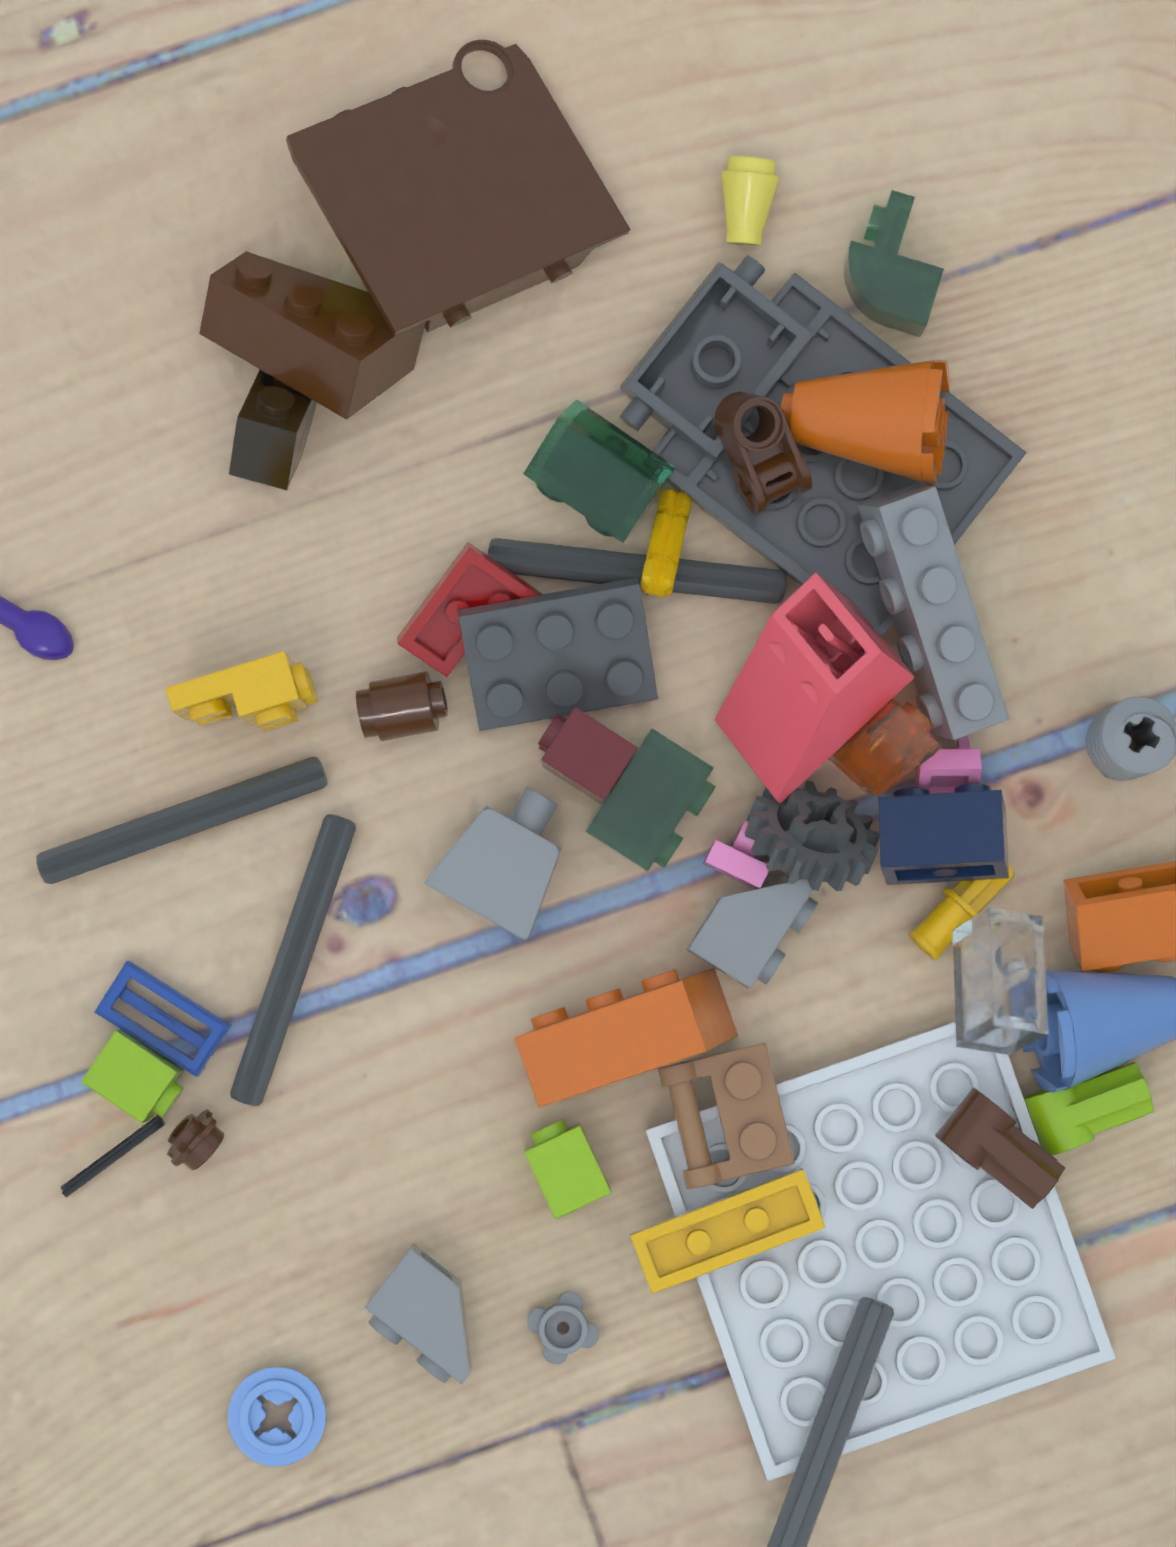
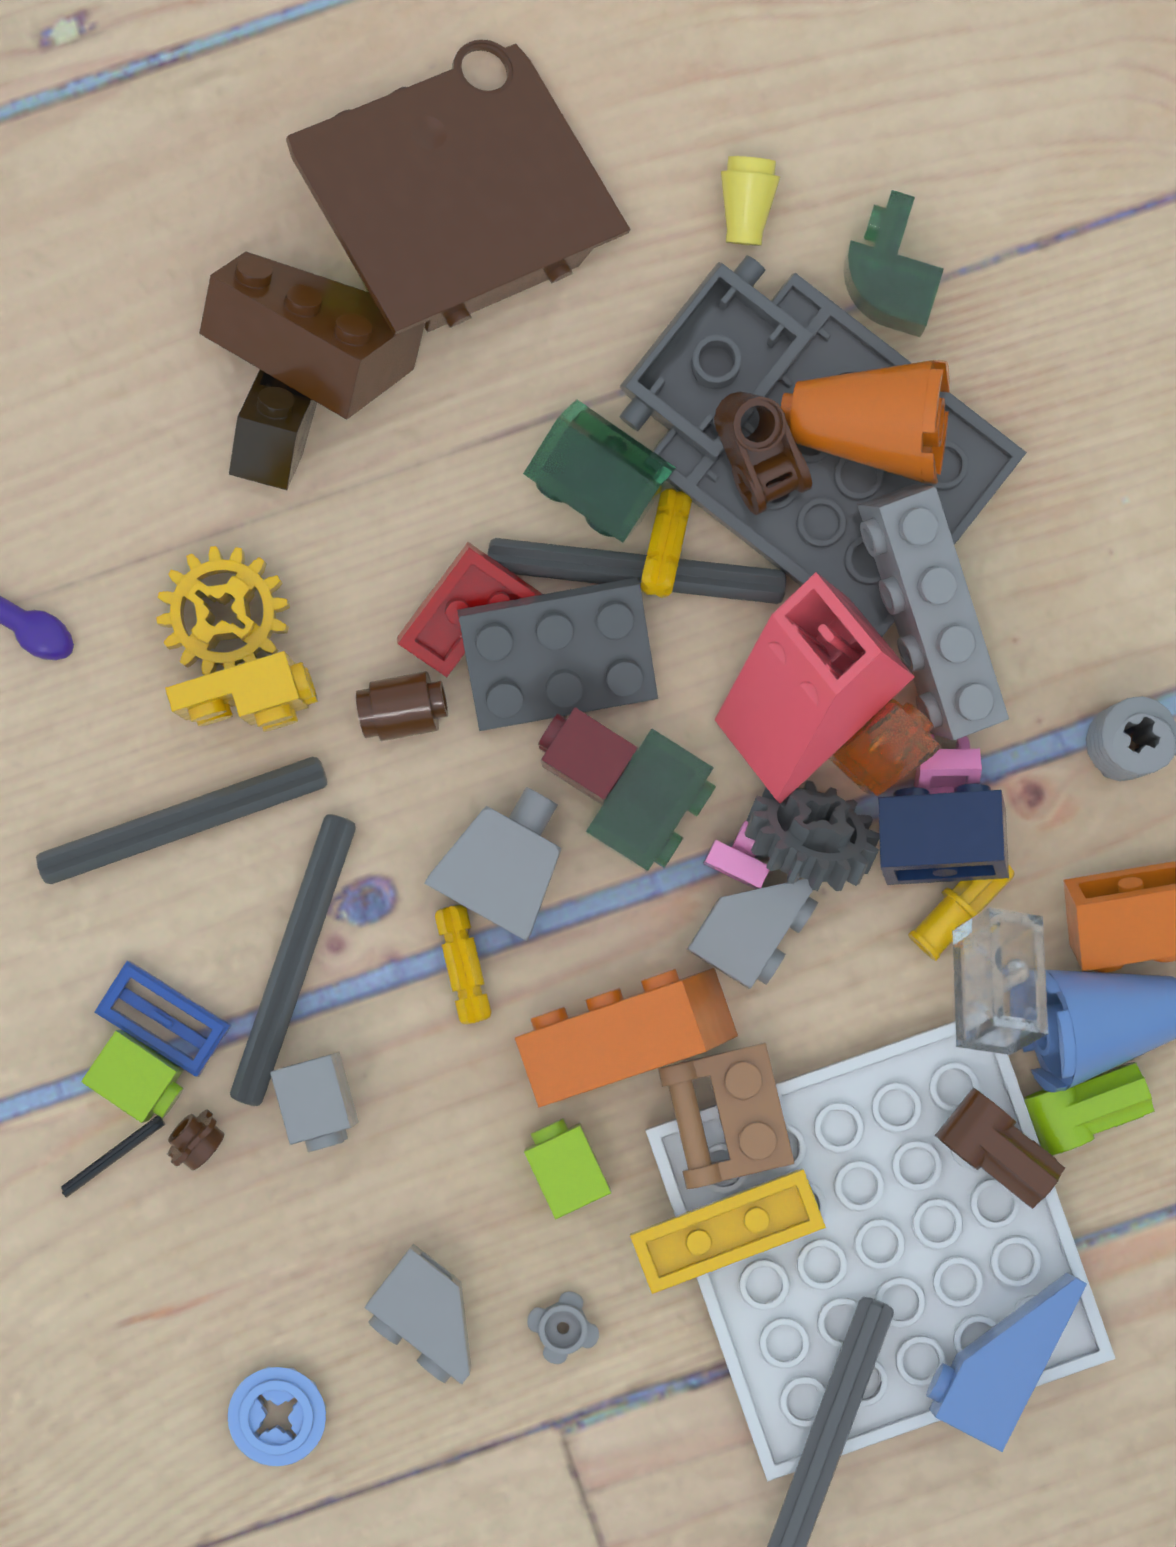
none -> yellow gear [156,546,290,675]
none -> light grey brick [270,1052,359,1152]
none -> yellow axle [435,905,491,1025]
none -> medium blue slope [926,1272,1087,1452]

